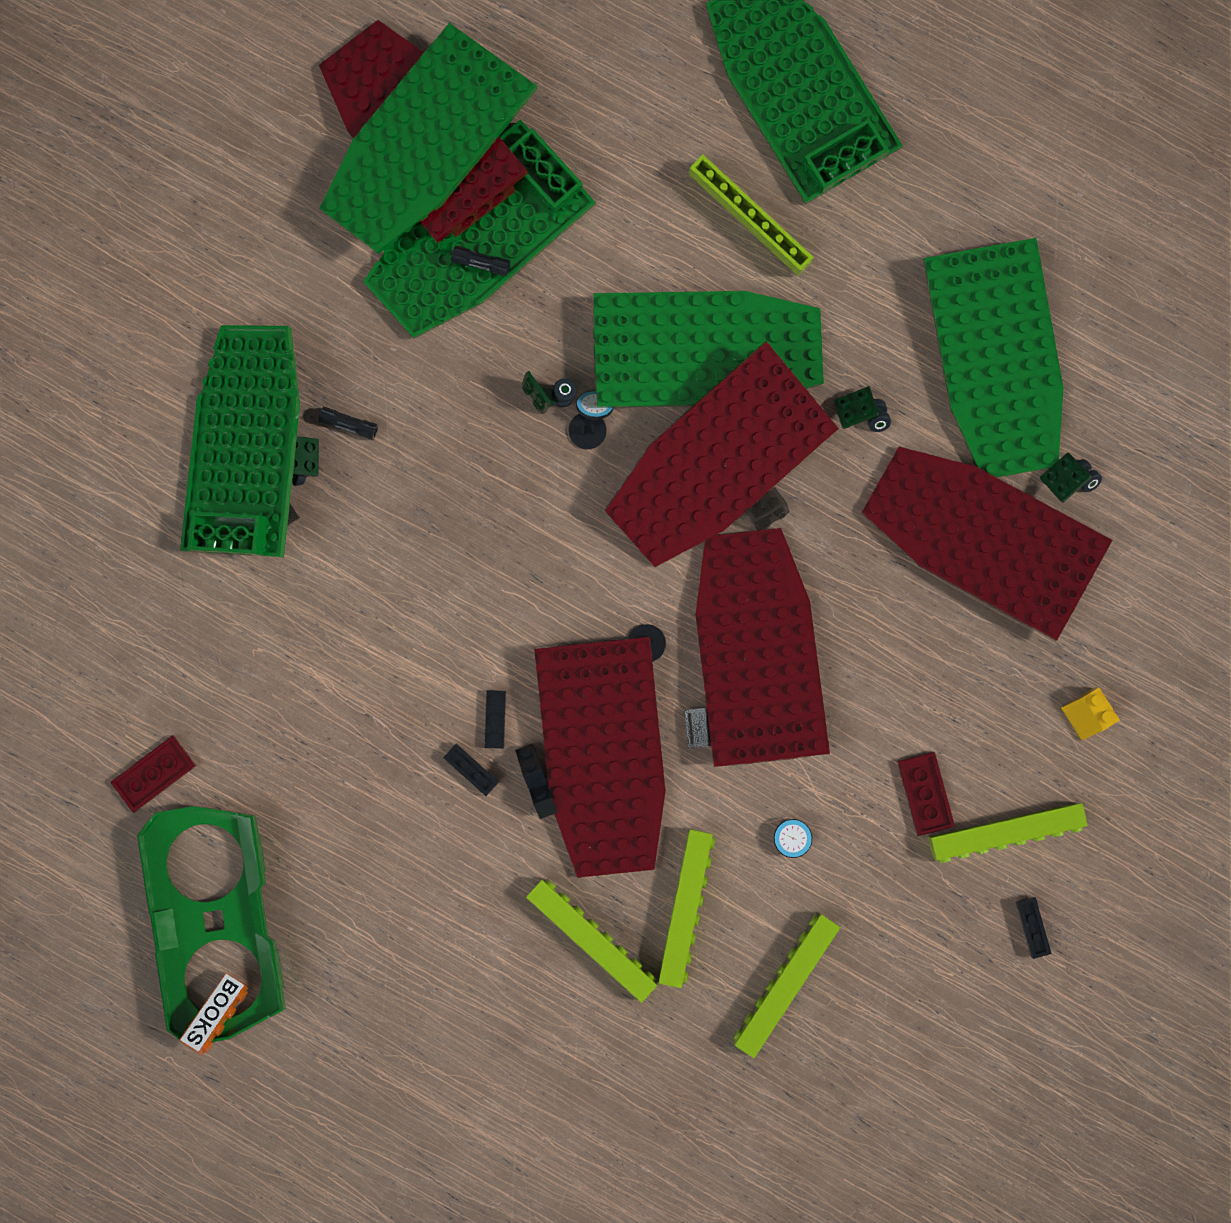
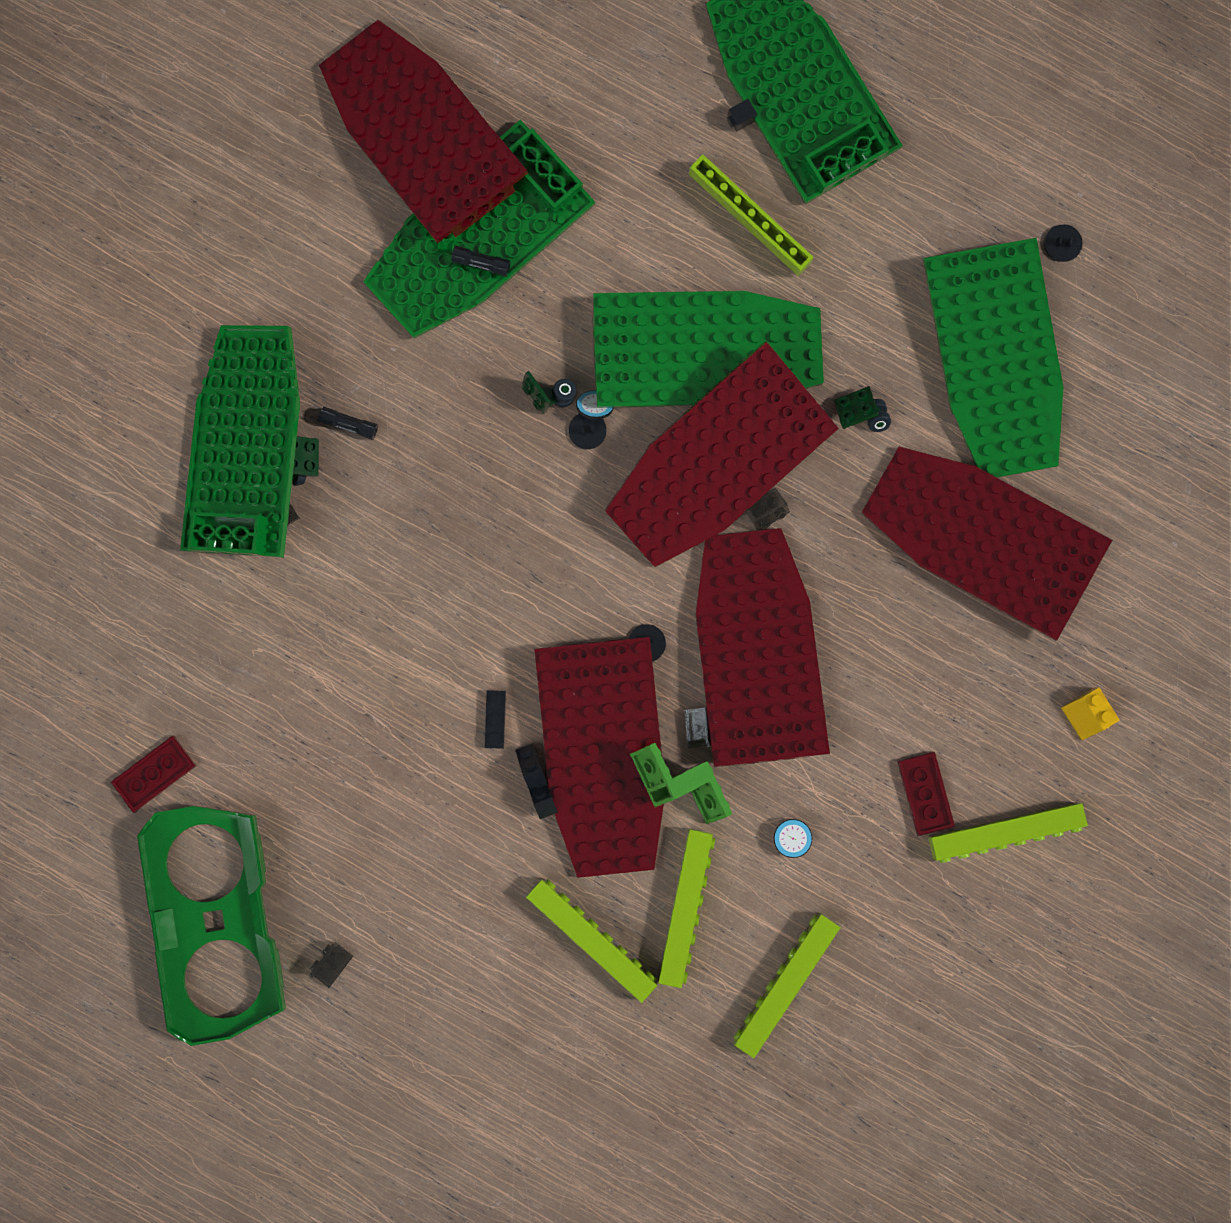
brick [179,973,248,1056] -> none
green wing [319,23,538,255] -> none
black plate [443,743,499,796] -> none
black plate [1015,897,1052,959] -> none
dark green plate [1040,452,1102,503] -> none
none -> clear smoke bracket [309,942,354,988]
none -> bright green bracket [630,743,732,824]
none -> black brick [727,99,758,132]
none -> black piece [1044,224,1083,262]

